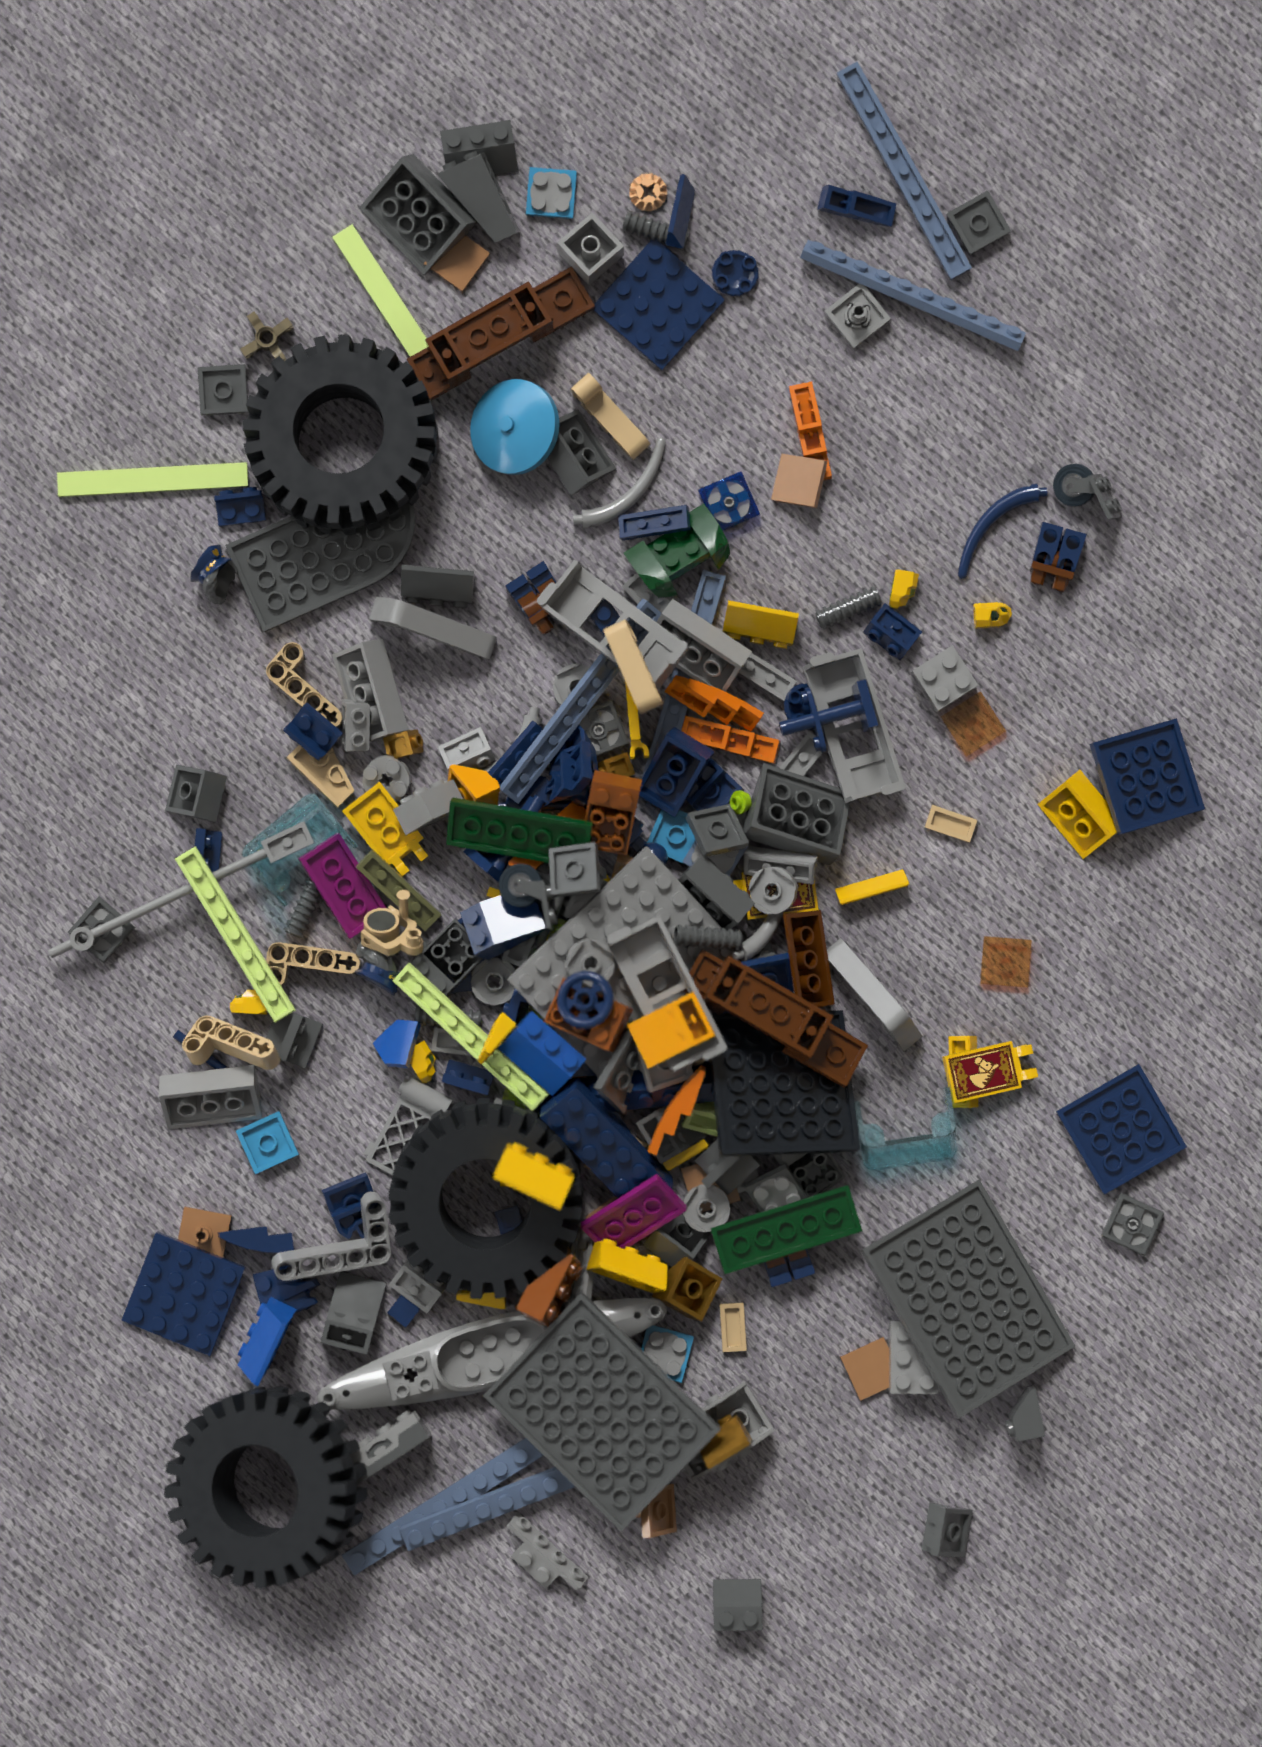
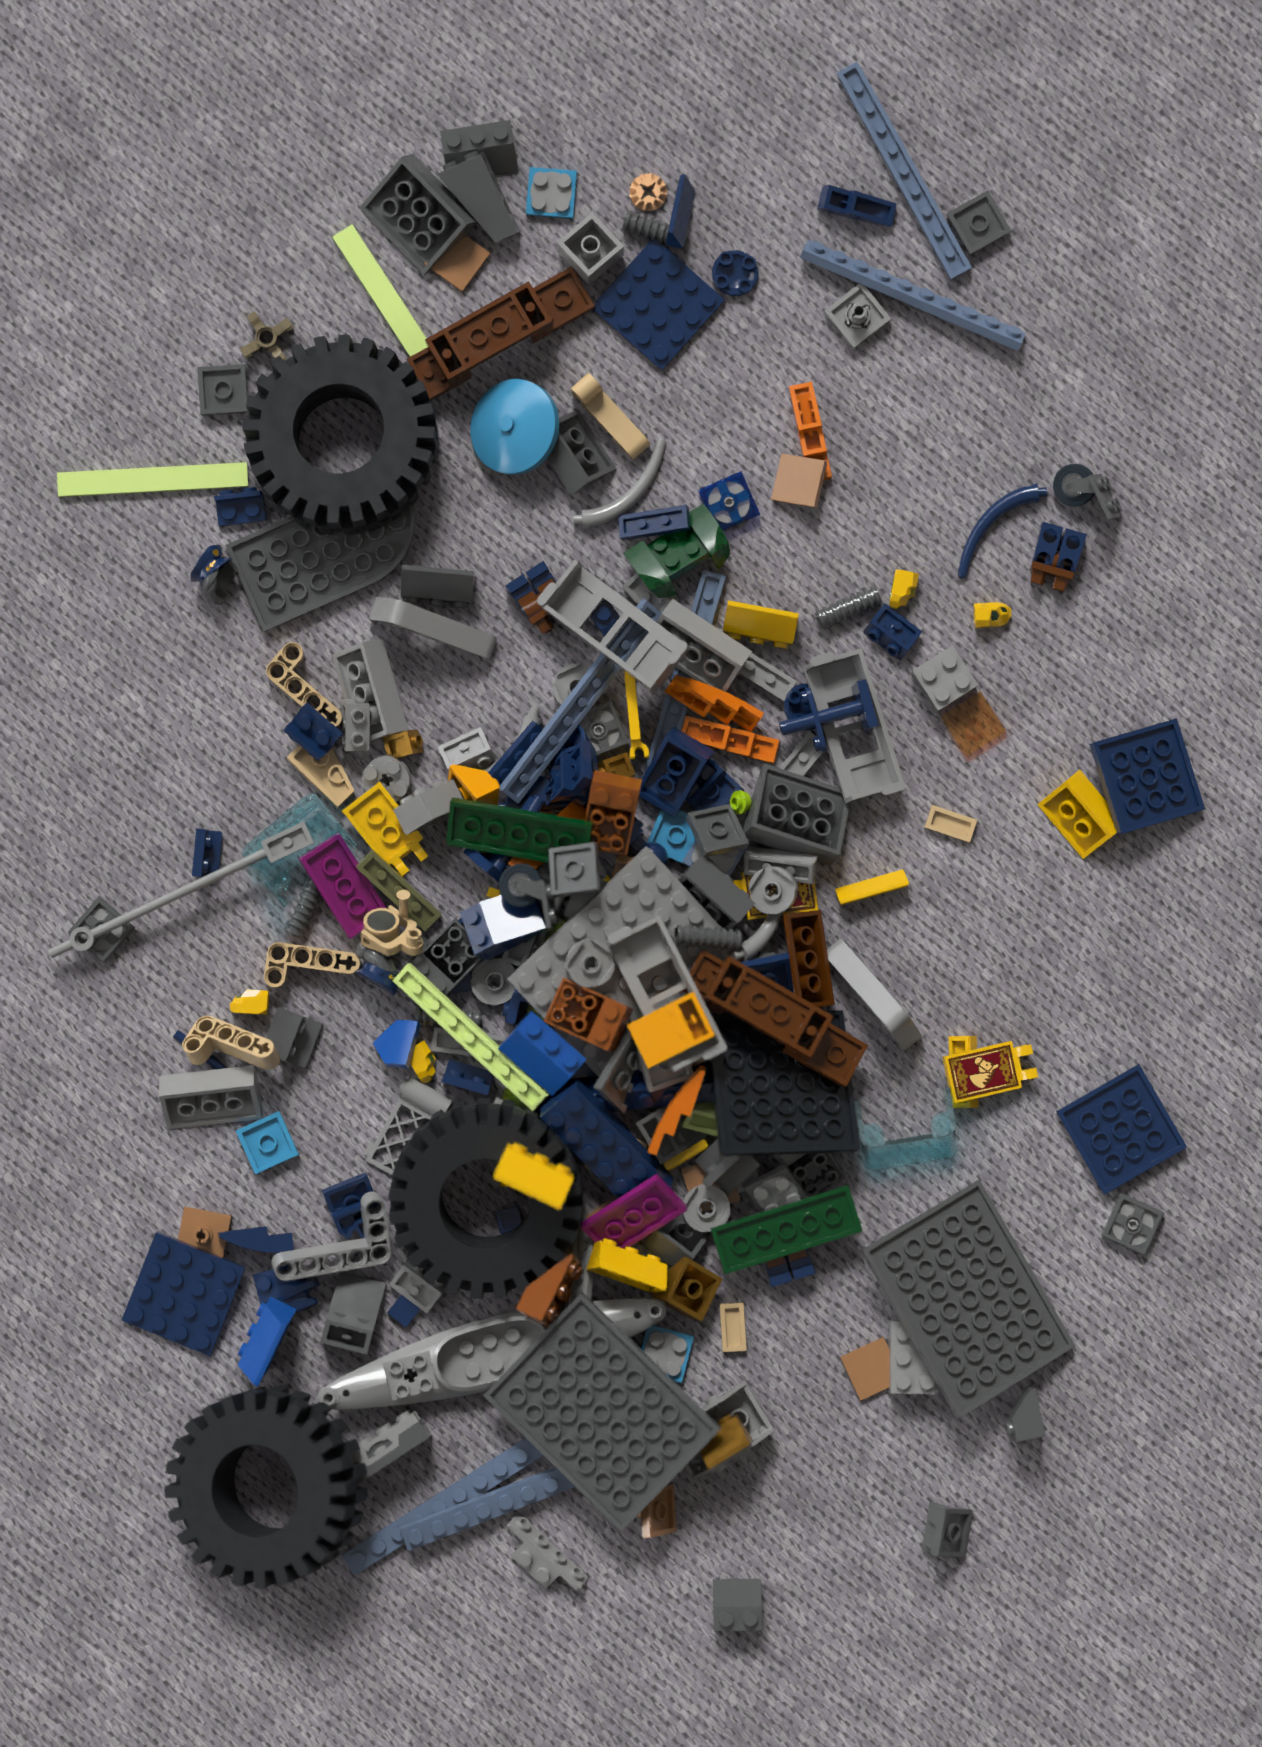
dark grey slope [165,764,227,822] -> none
yellowish green tile [175,846,296,1023] -> none
yellow slope [456,1290,506,1309] -> none
yellow slope [478,1013,516,1064] -> none
dark blue plate [557,971,614,1029] -> none
tan beam [603,619,663,714] -> none
clear orange tile [980,936,1032,988] -> none

